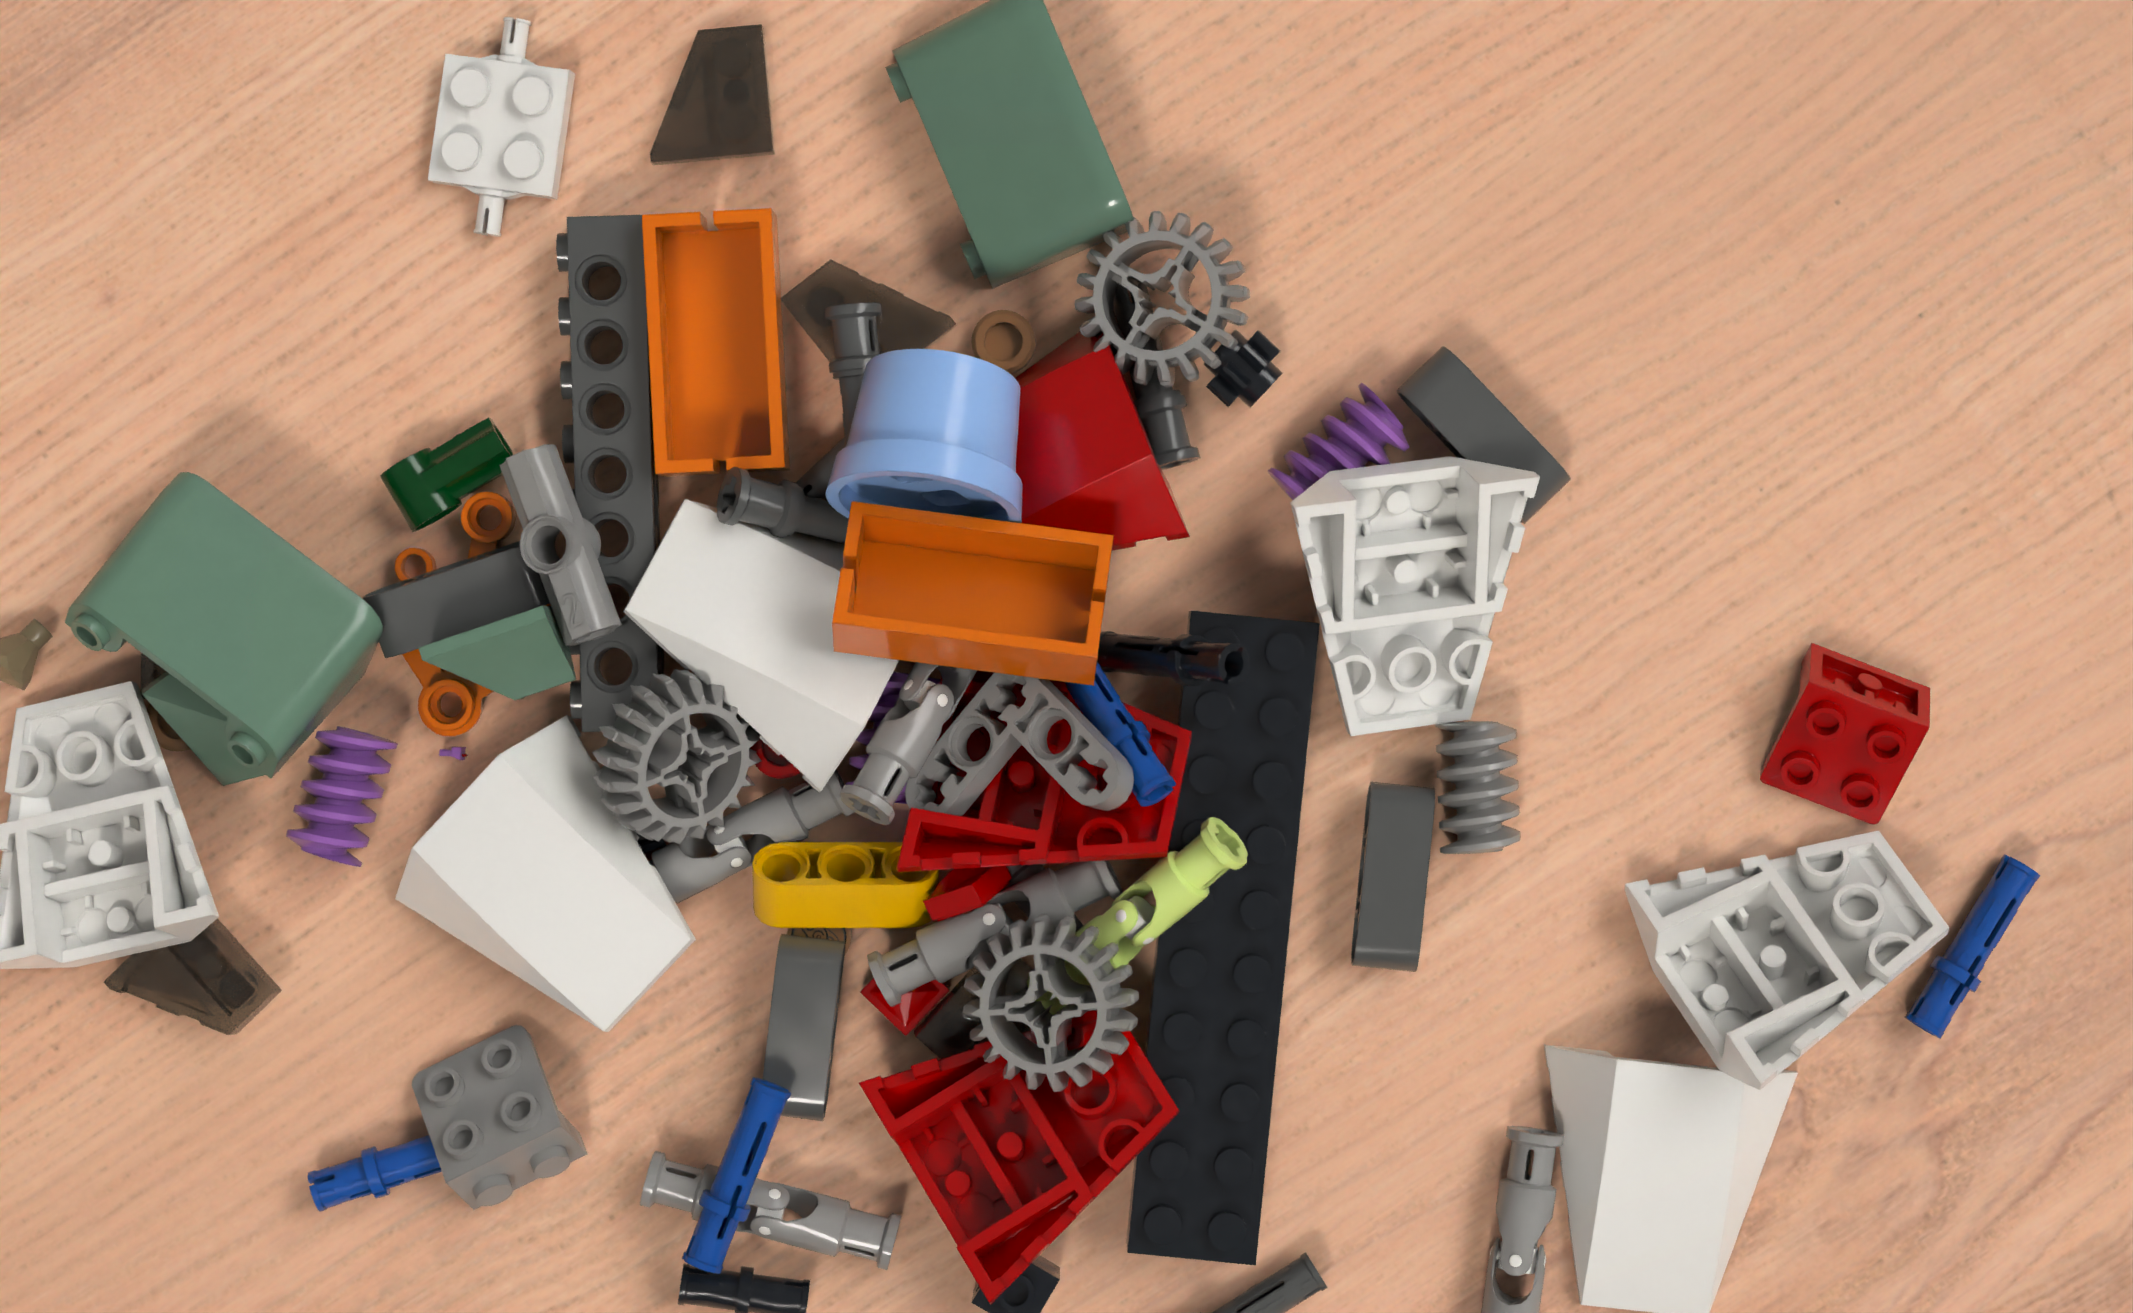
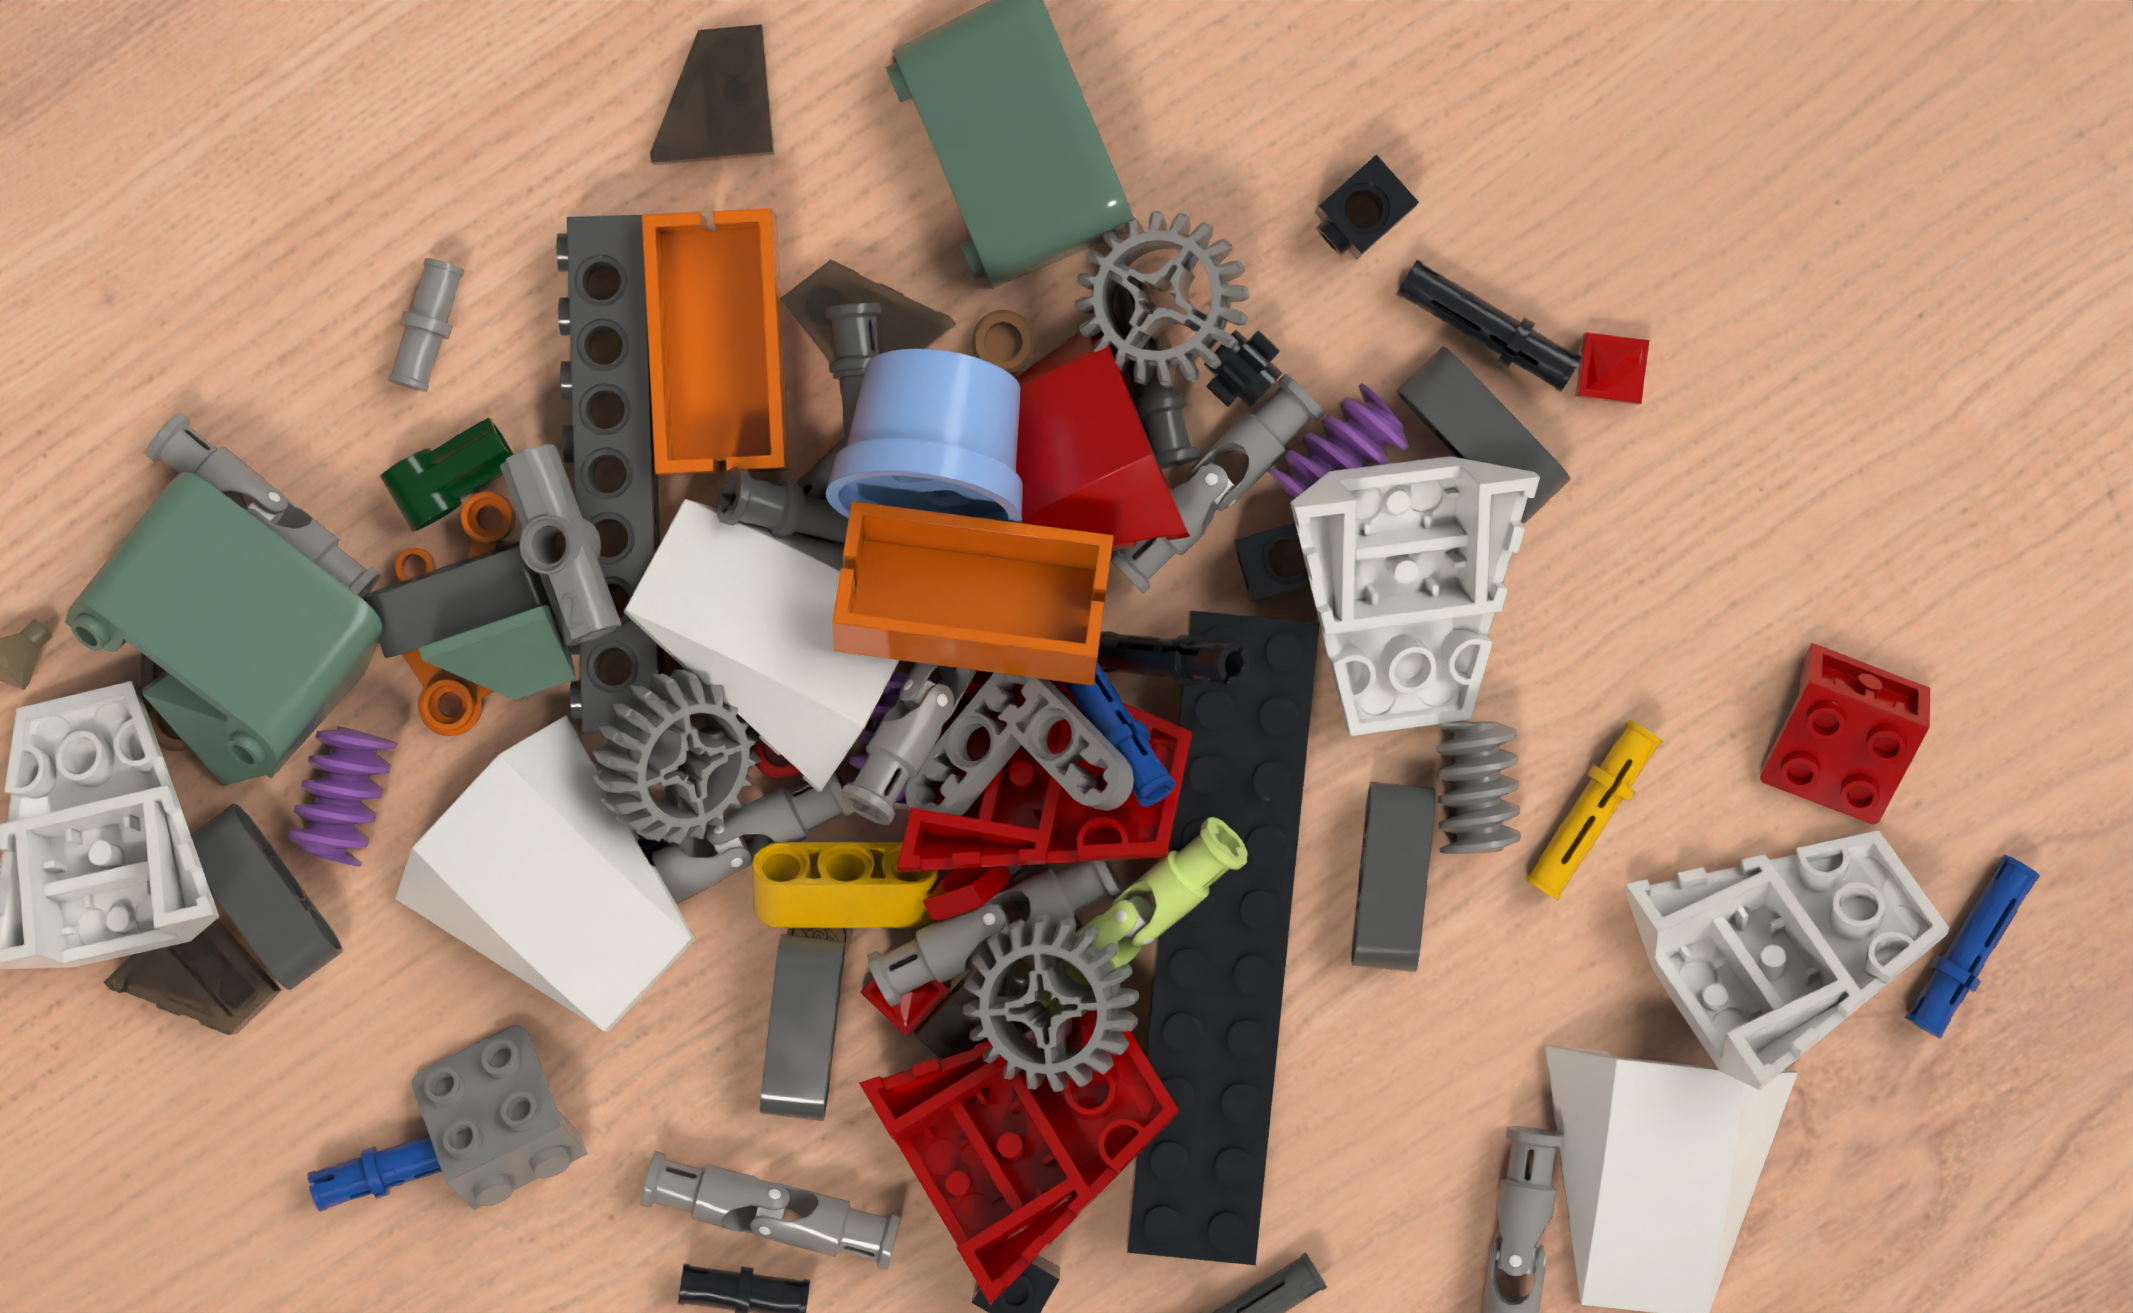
white plate [428,17,575,237] -> none
medium lavender piece [439,747,468,760] -> none
blue pin [682,1077,791,1274] -> none
none -> light grey piece [145,412,381,599]
none -> dark grey beam [190,803,343,990]
none -> light grey pin [388,258,464,392]
none -> light grey piece [1111,374,1325,594]
none -> black brick [1233,523,1310,602]
none -> black brick [1315,154,1419,260]
none -> black pin [1396,259,1582,393]
none -> yellow pin [1524,719,1663,901]
none -> red tile [1575,332,1650,405]

